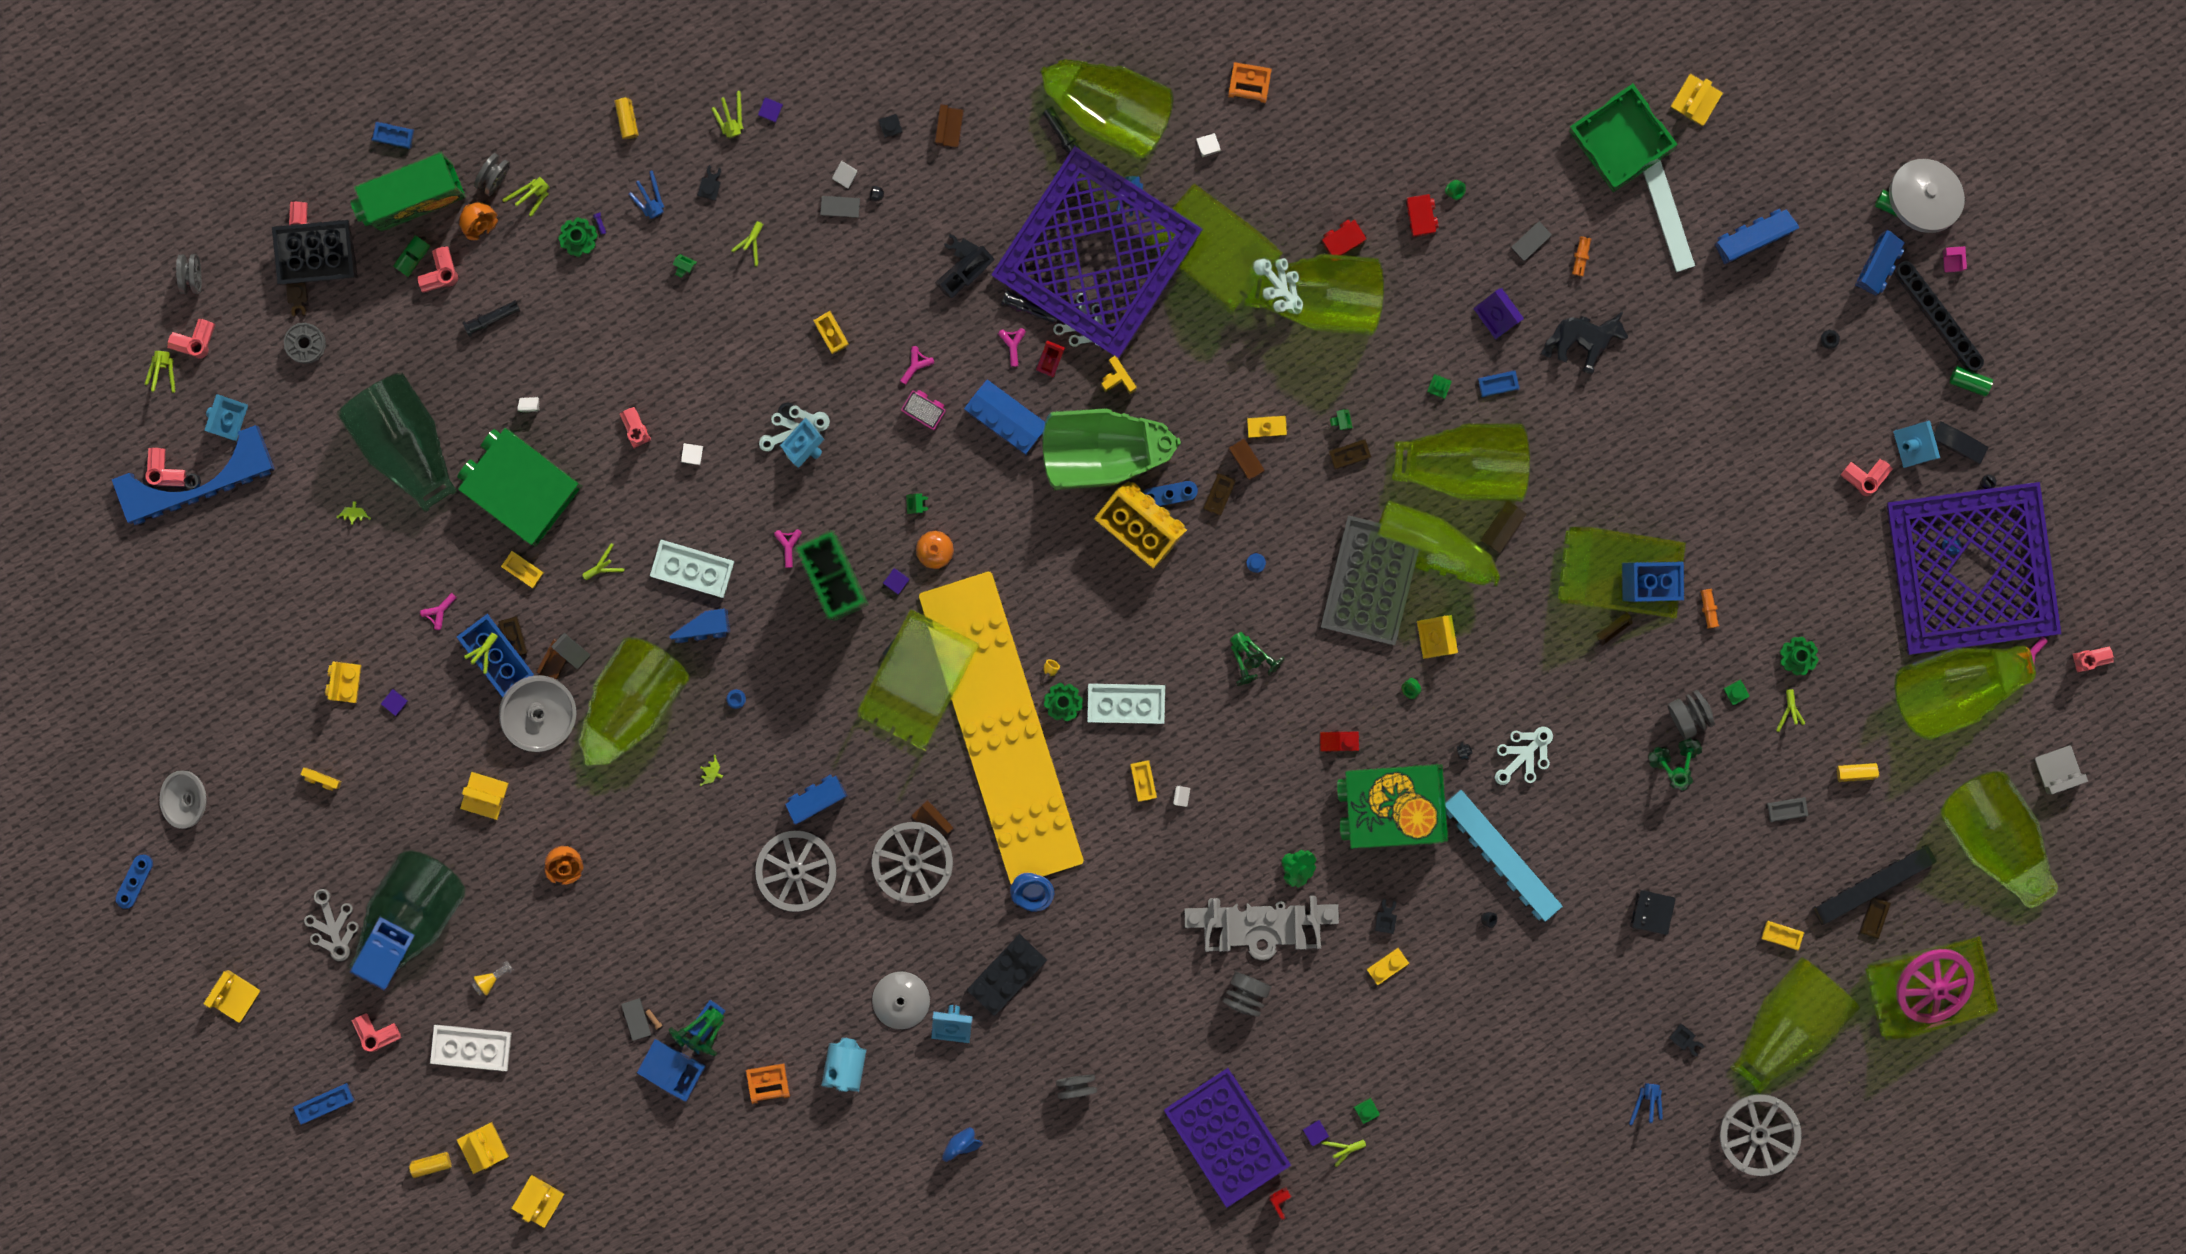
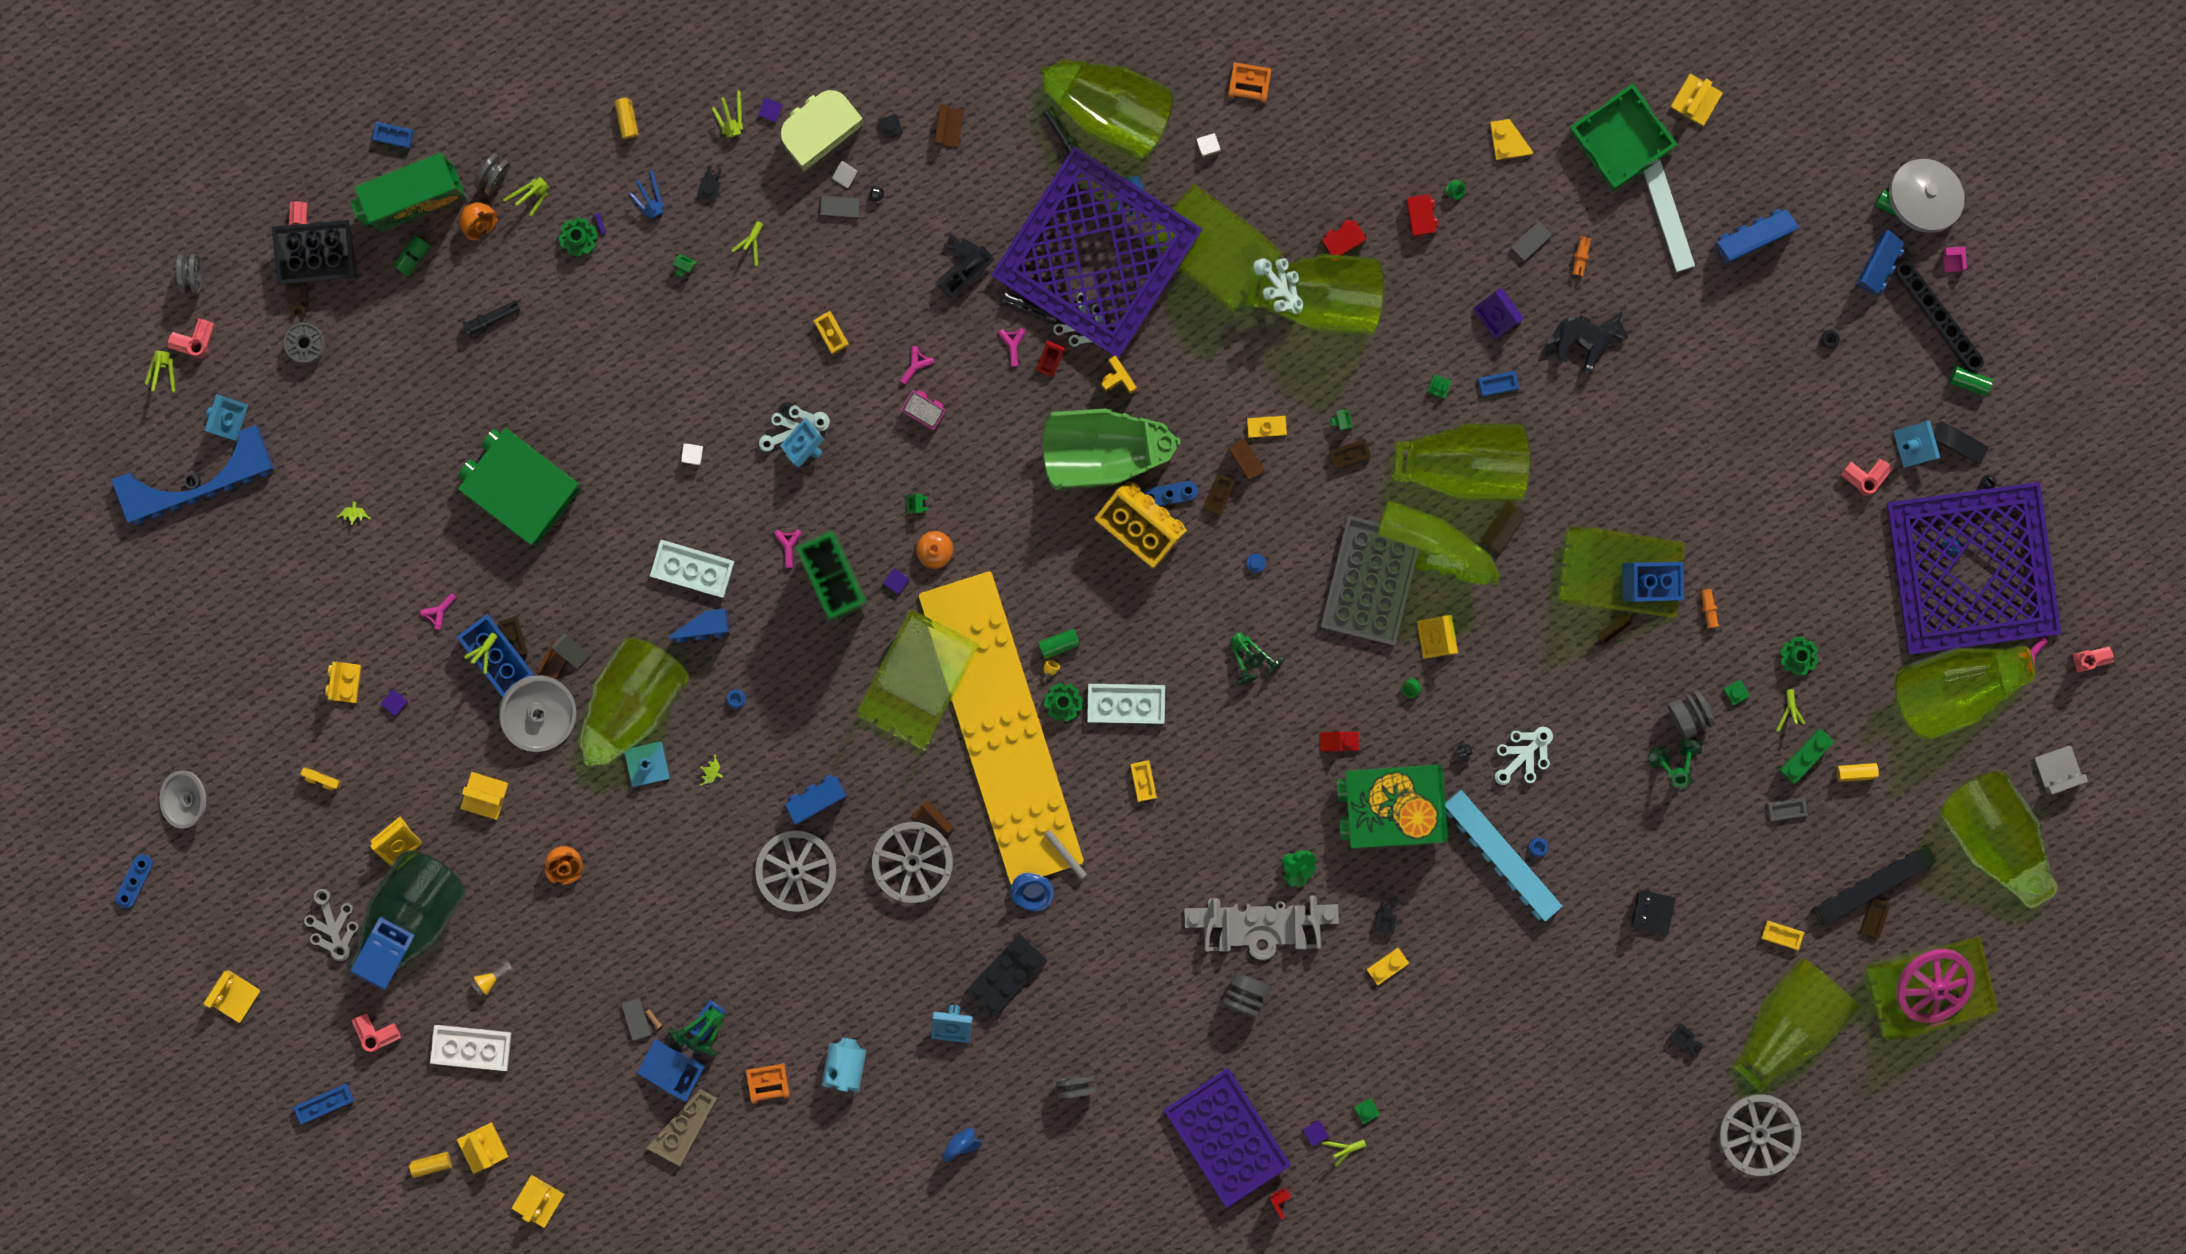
coral piece [146,448,186,487] -> none
clear green windscreen [337,372,457,513] -> none
coral piece [418,246,458,293] -> none
yellow plate [501,551,544,588] -> none
white slope [518,397,539,412] -> none
lime plant [582,543,624,580] -> none
coral piece [620,407,651,448] -> none
light grey dish [872,972,930,1029] -> none
blue slope [964,380,1045,455] -> none
white slope [1173,786,1190,807] -> none
black hinge [1481,912,1498,928] -> none
blue plant [1629,1083,1663,1125] -> none
none -> yellow bracket [370,817,423,868]
none -> tile [624,741,670,787]
none -> dark tan wing [647,1089,717,1166]
none -> yellowish green brick [781,90,864,171]
none -> green pin [1038,628,1081,660]
none -> light grey bar [1044,830,1087,879]
none -> yellow wing [1490,119,1533,160]
none -> blue plate [1529,838,1548,857]
none -> green brick [1778,729,1834,784]

